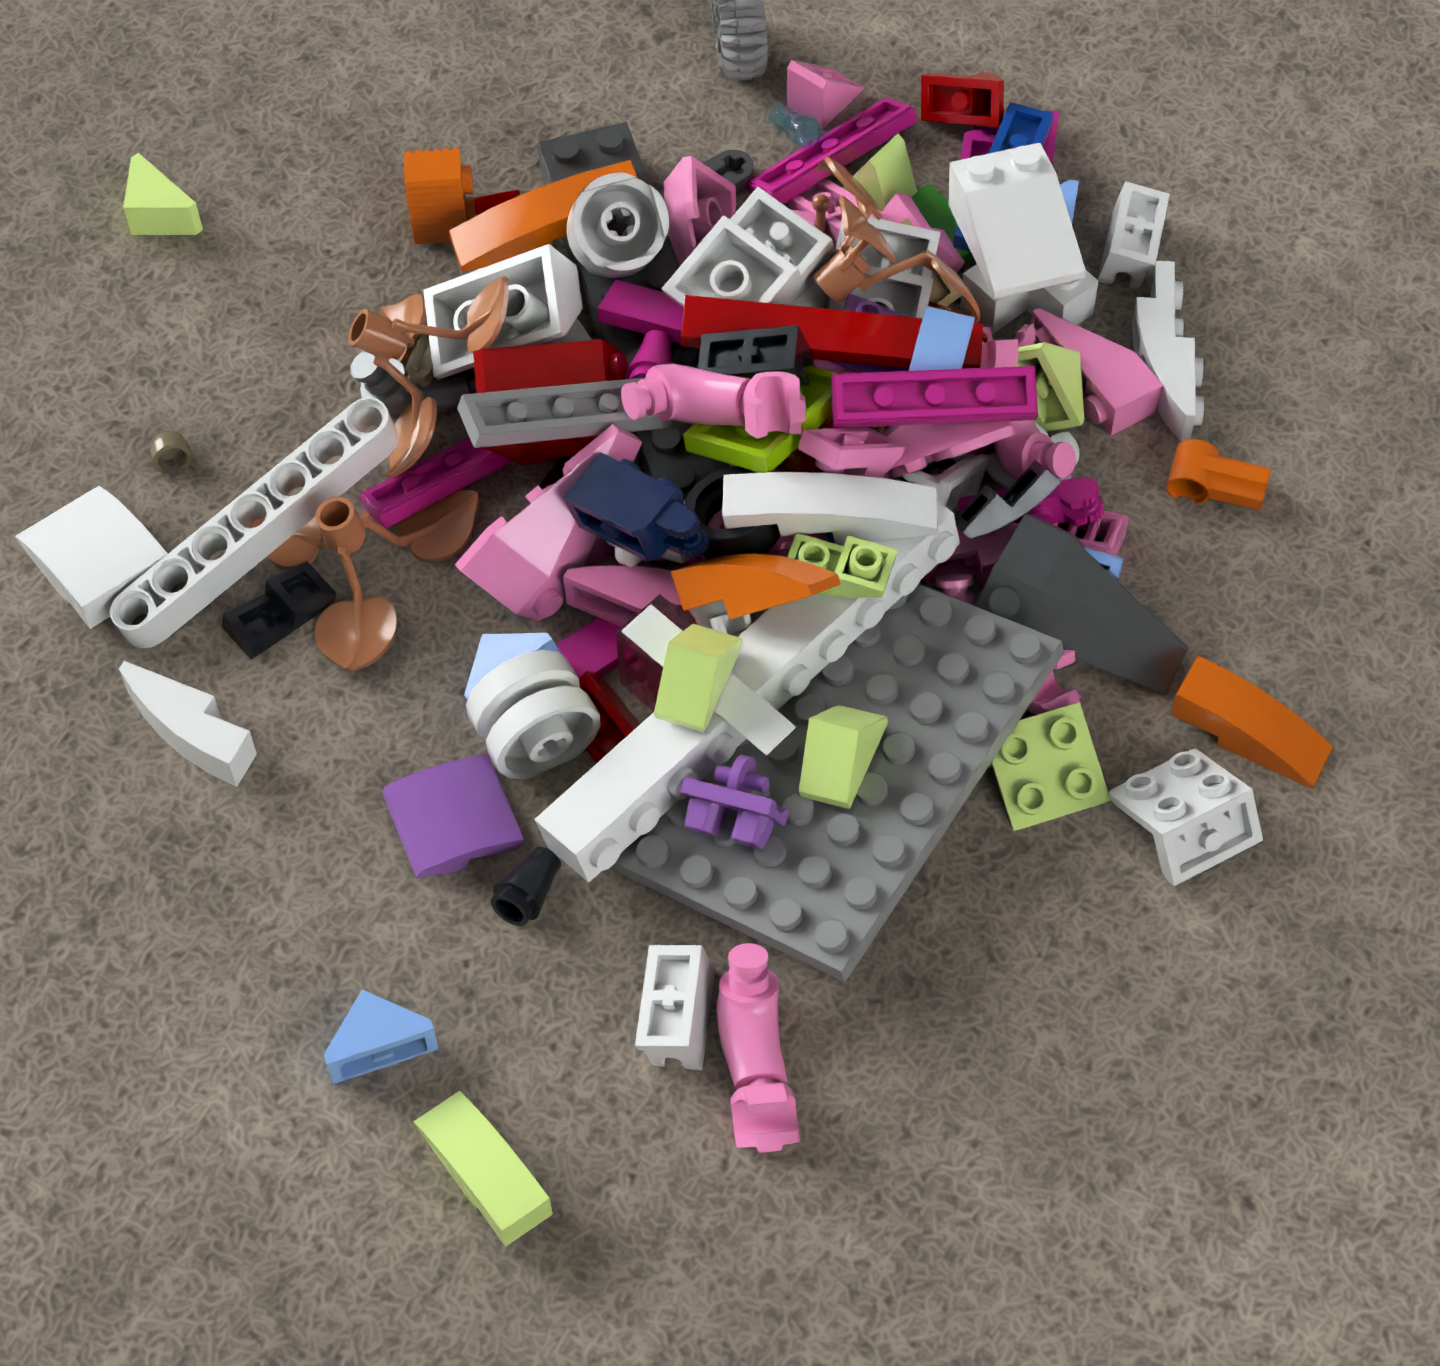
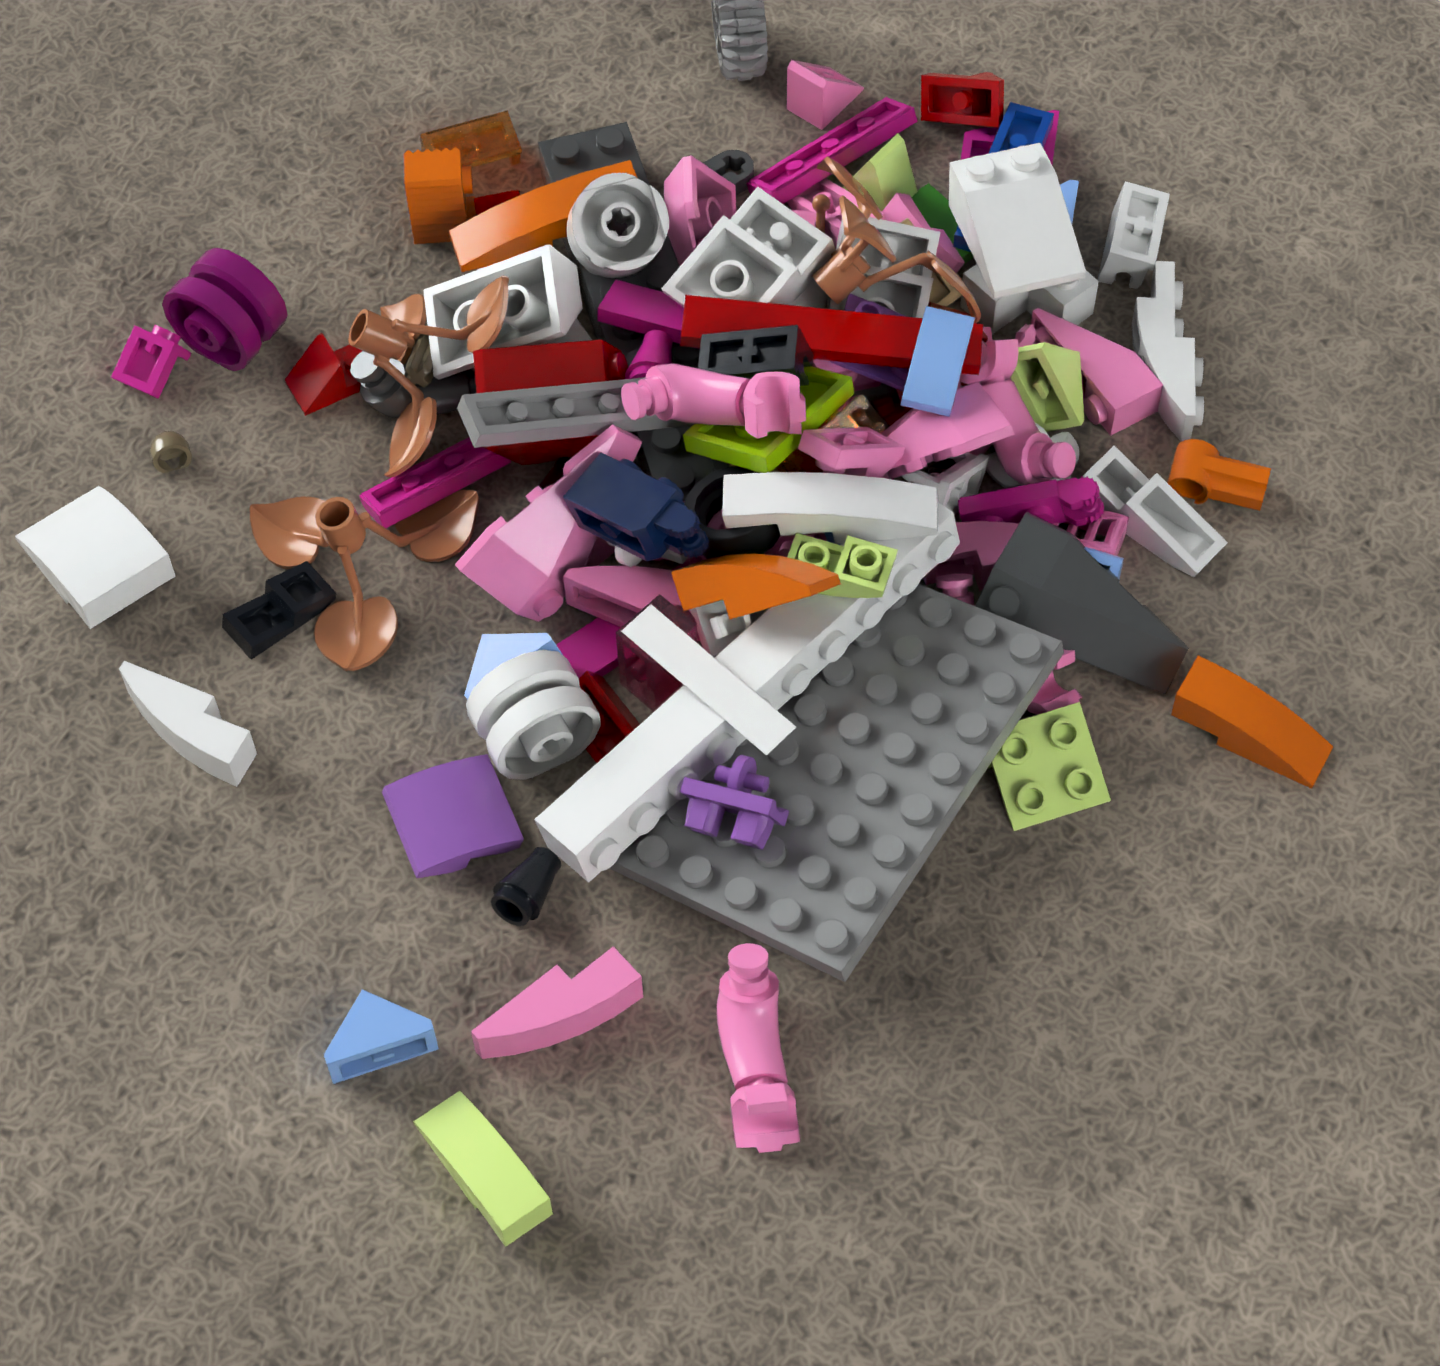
white beam [110,397,399,648] -> none
yellowish green slope [123,153,203,235] -> none
white hinge [635,945,715,1071] -> none
yellowish green slope [654,624,743,733] -> none
clear light blue arm [768,103,821,146] -> none
yellowish green slope [799,705,888,809] -> none
dark pink tile [830,366,1038,428] -> none
slope [955,460,1061,539] -> none
white bracket [1109,749,1263,886] -> none
none -> dark pink bracket [111,325,192,399]
none -> magenta wheel [162,247,288,371]
none -> red slope [284,333,362,416]
none -> clear orange hinge [420,110,522,167]
none -> bright pink slope [471,946,643,1059]
none -> white slope [1082,446,1228,577]

